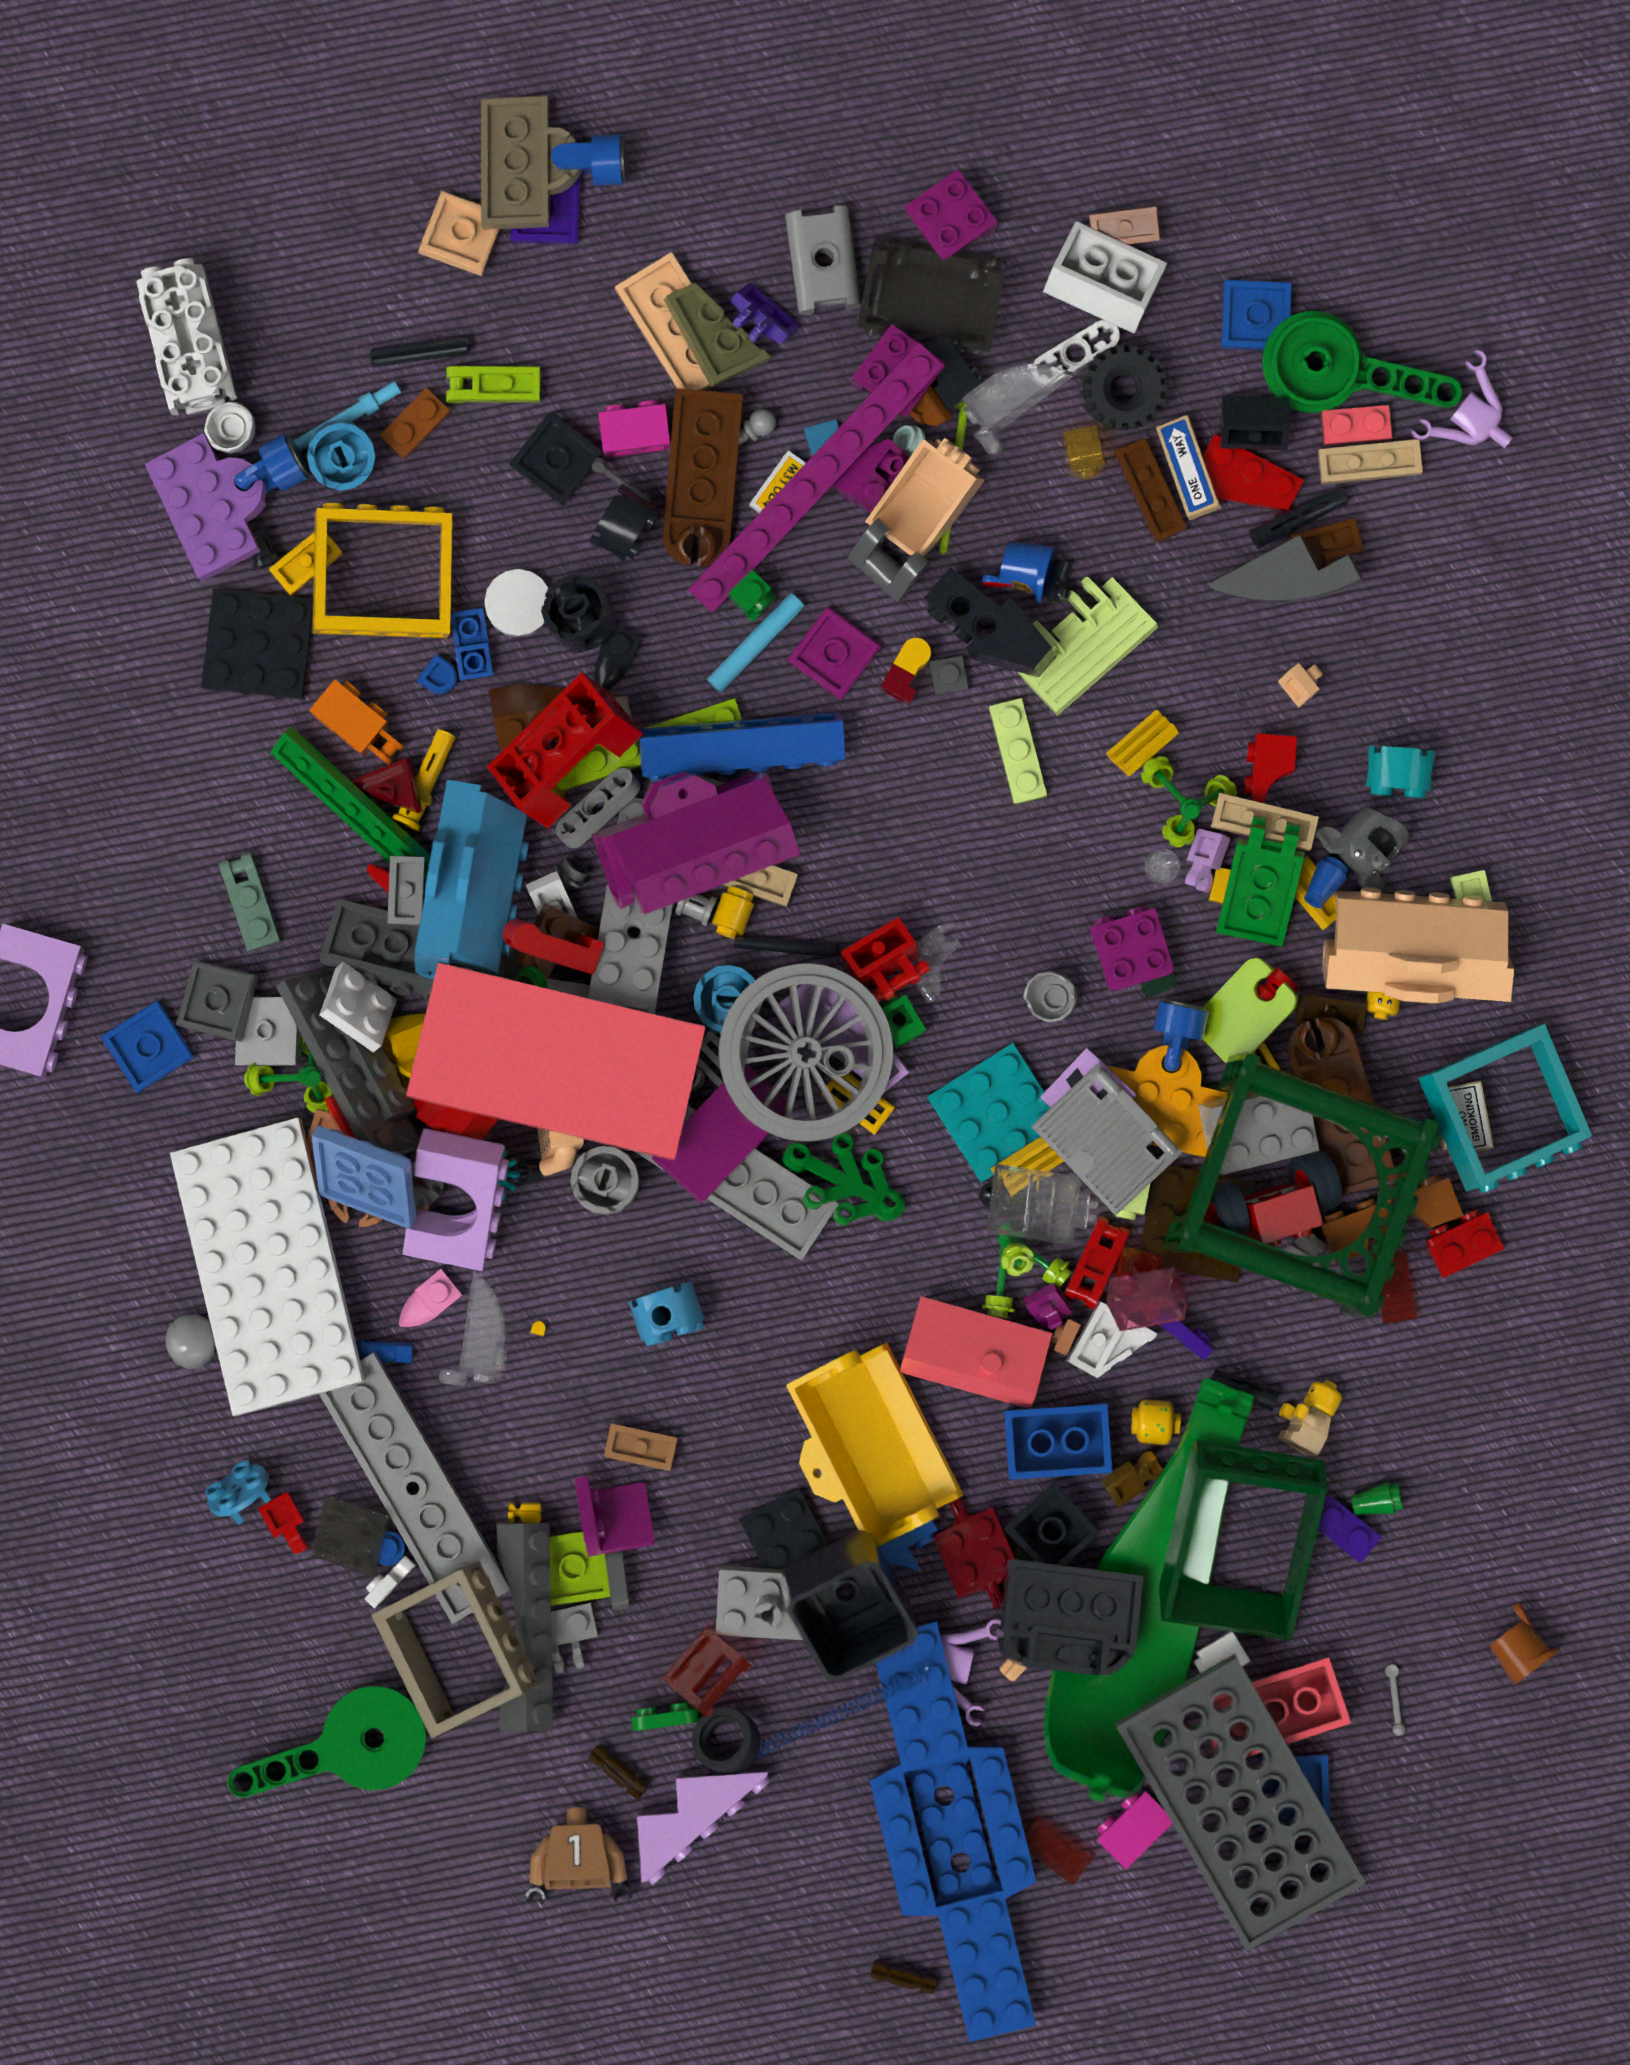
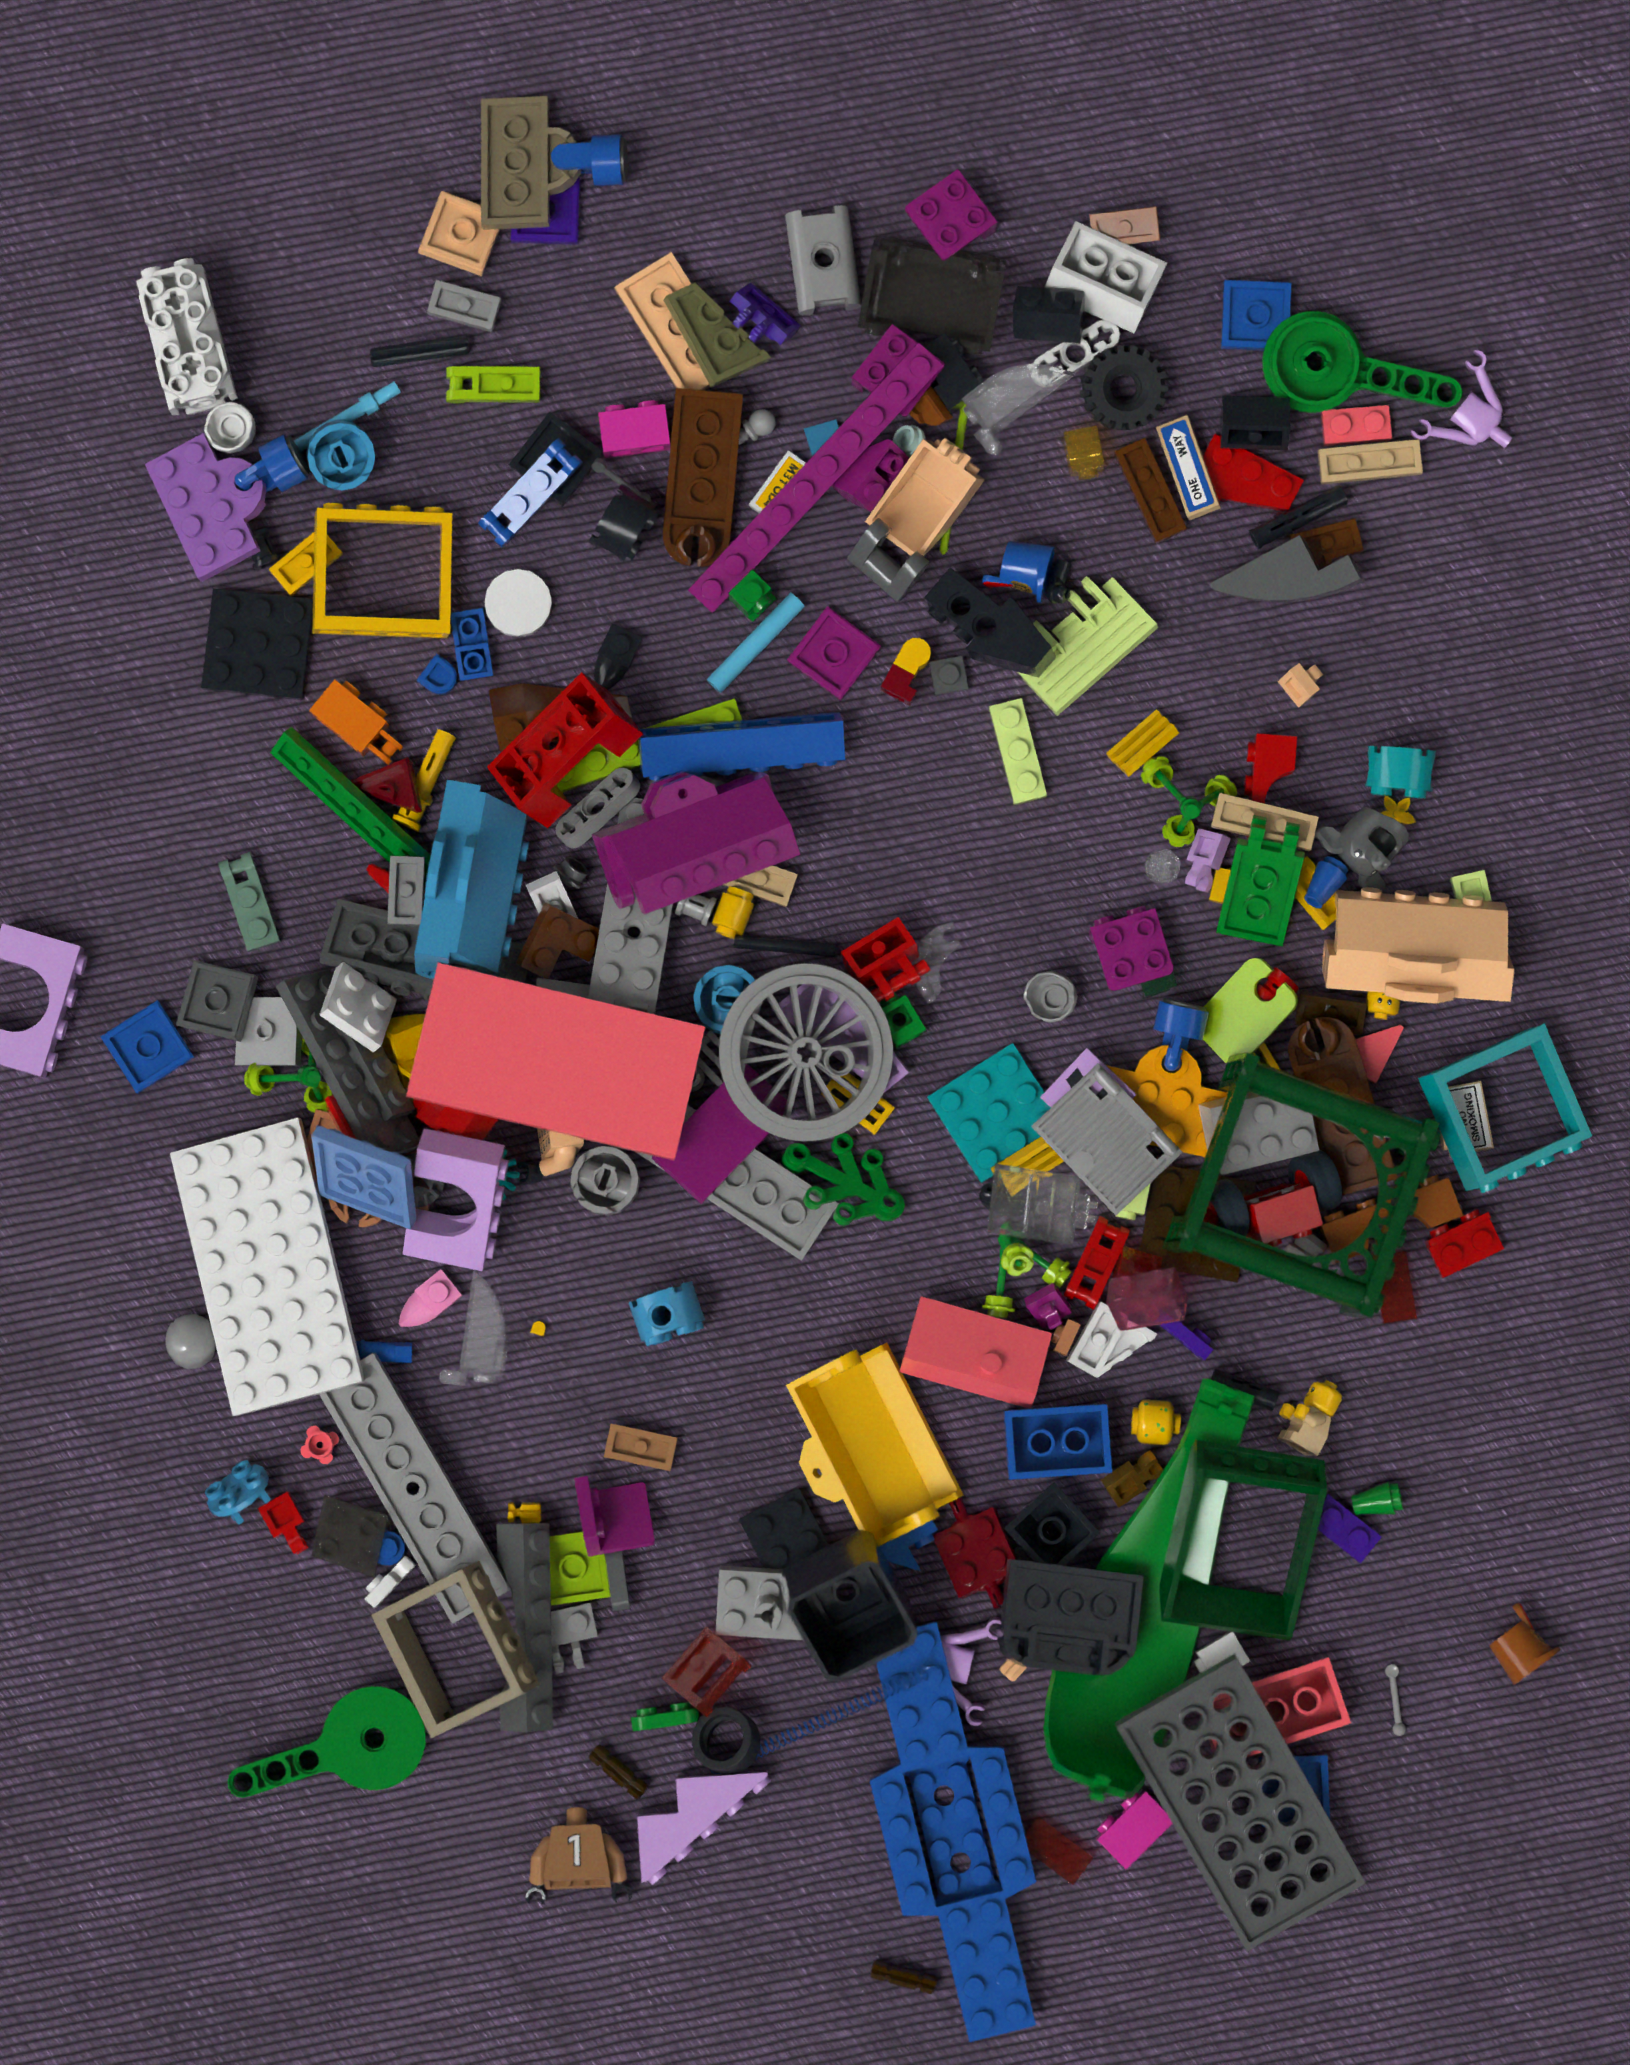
dark orange plate [379,388,451,461] -> none
red leg [503,919,604,975] -> none
green plate [515,966,547,989] -> none
black brick [541,575,616,653] -> none
none -> coral plate [300,1426,339,1464]
none -> light grey plate [427,280,501,332]
none -> plate [478,438,583,547]
none -> black brick [1013,286,1085,343]
none -> coral tile [1356,1025,1404,1084]
none -> yellow plant [1381,796,1416,824]

